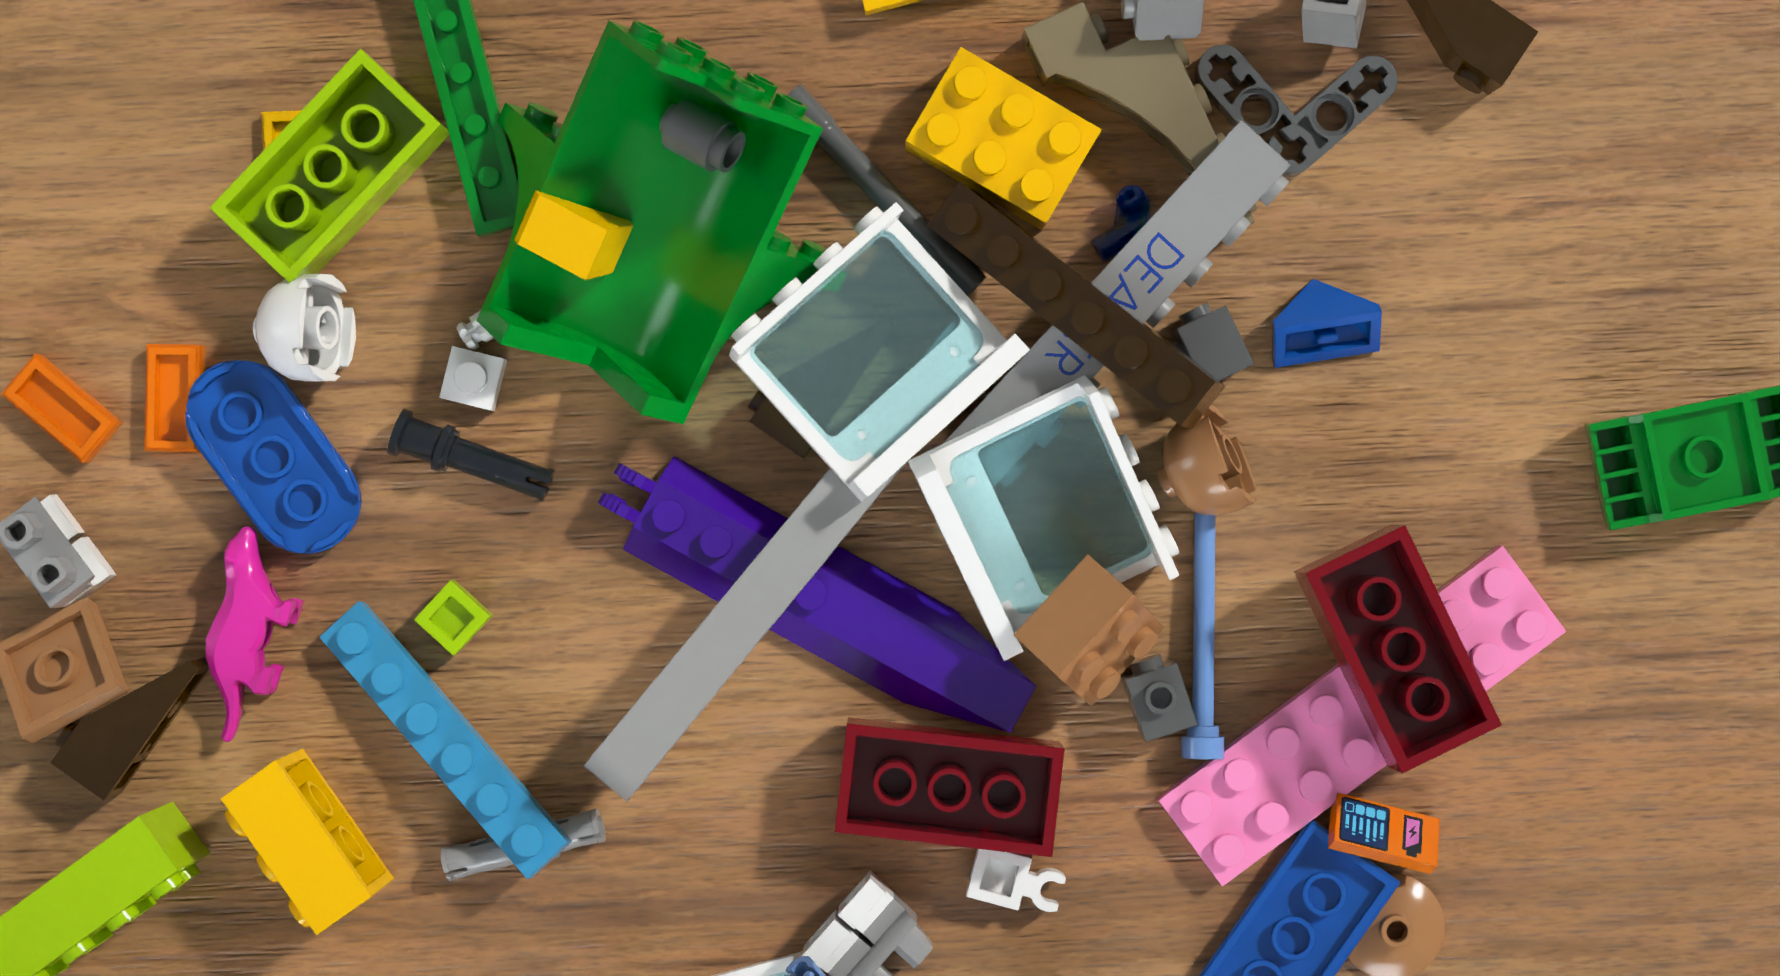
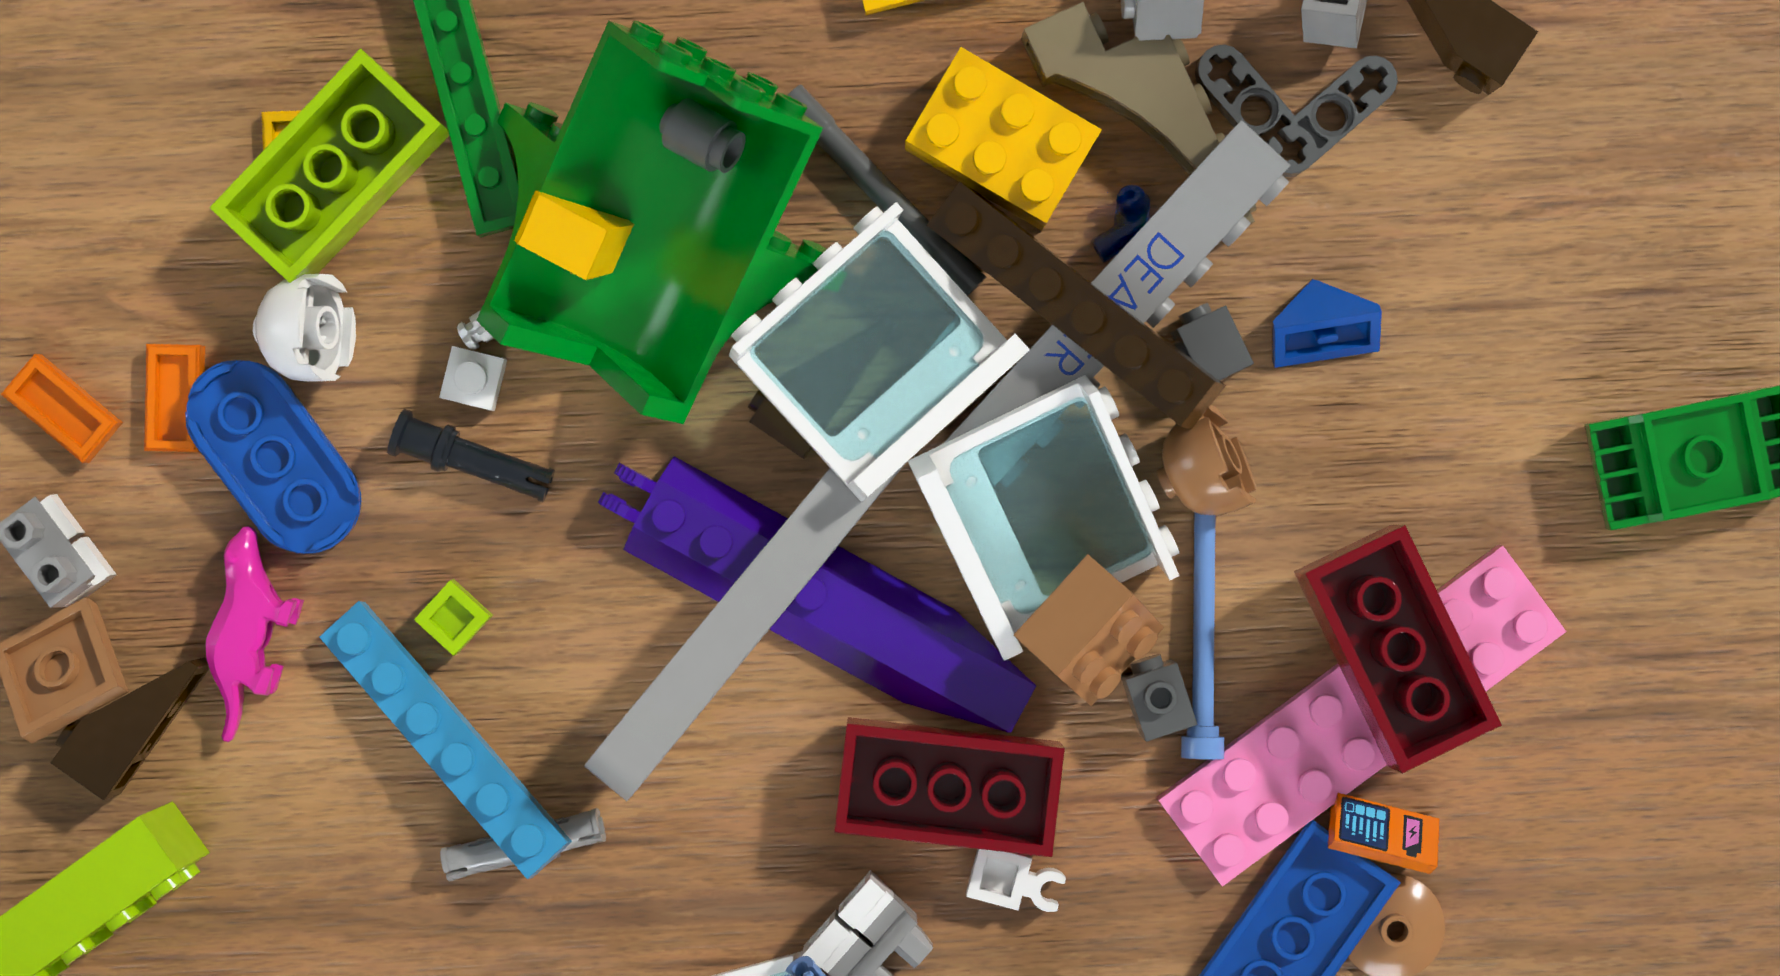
yellow brick [221,748,394,935] -> none

